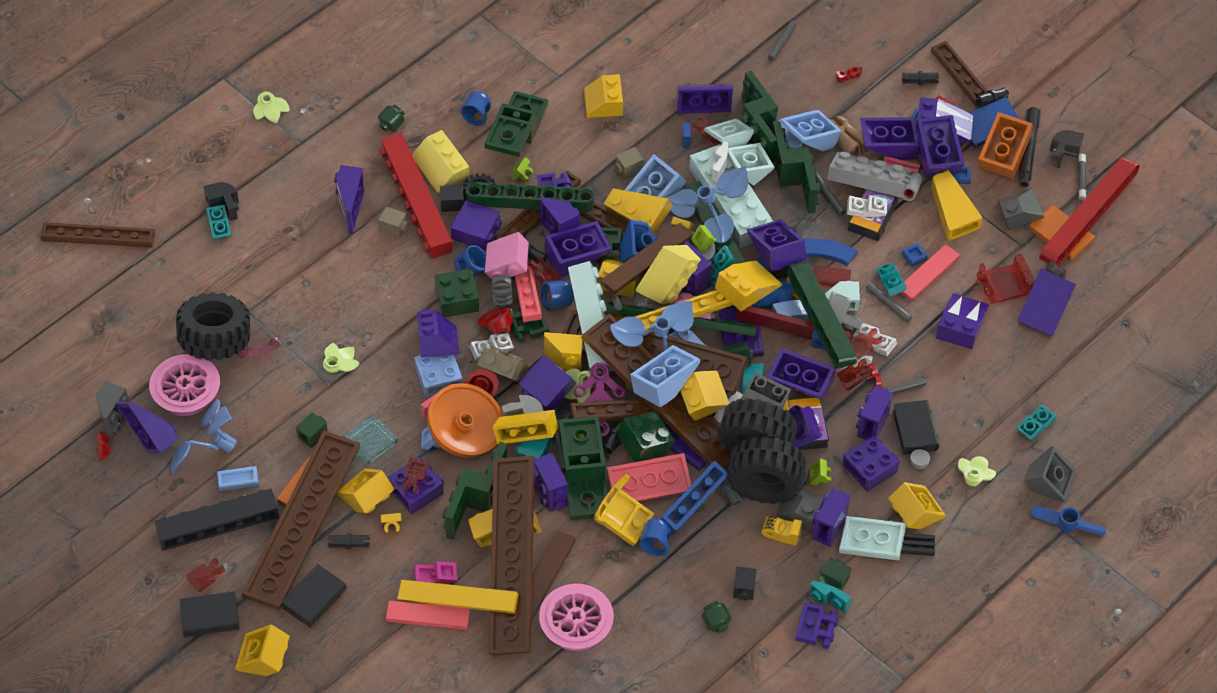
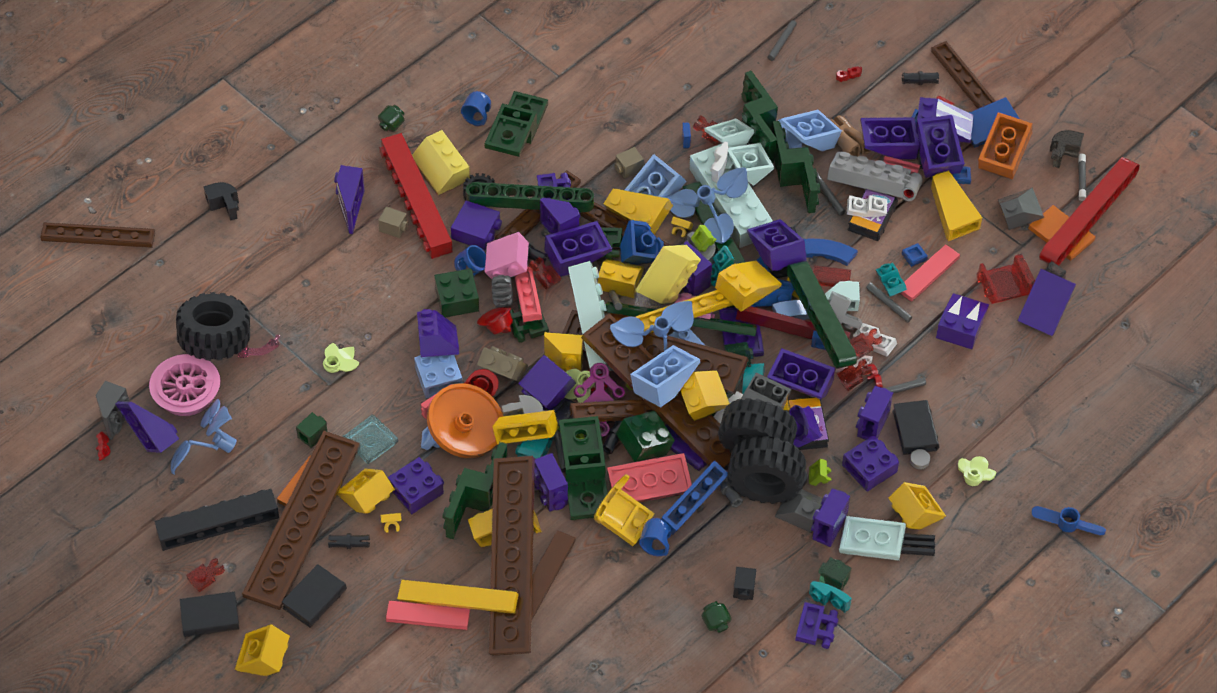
teal slope [206,205,231,240] -> none
light blue tile [217,466,259,492] -> none
yellowish green plate [253,92,290,124] -> none
clear red plate [403,457,430,495] -> none
dark pink slope [413,561,458,584] -> none
black panel [440,185,463,212] -> none
white slope [469,333,514,361] -> none
lime tile [509,157,534,182] -> none
bright pink piece [539,584,614,651] -> none
blue helmet [541,280,575,309] -> none
yellow slope [584,74,623,118] -> none
reddish brown tile [601,223,693,295] -> none
dark purple slope [676,84,733,114] -> none
yellow leg [762,516,802,546] -> none
black pin [974,87,1009,107] -> none
teal slope [1016,404,1057,441] -> none
black piece [1020,107,1041,187] -> none
dark grey slope [1024,446,1076,502] -> none

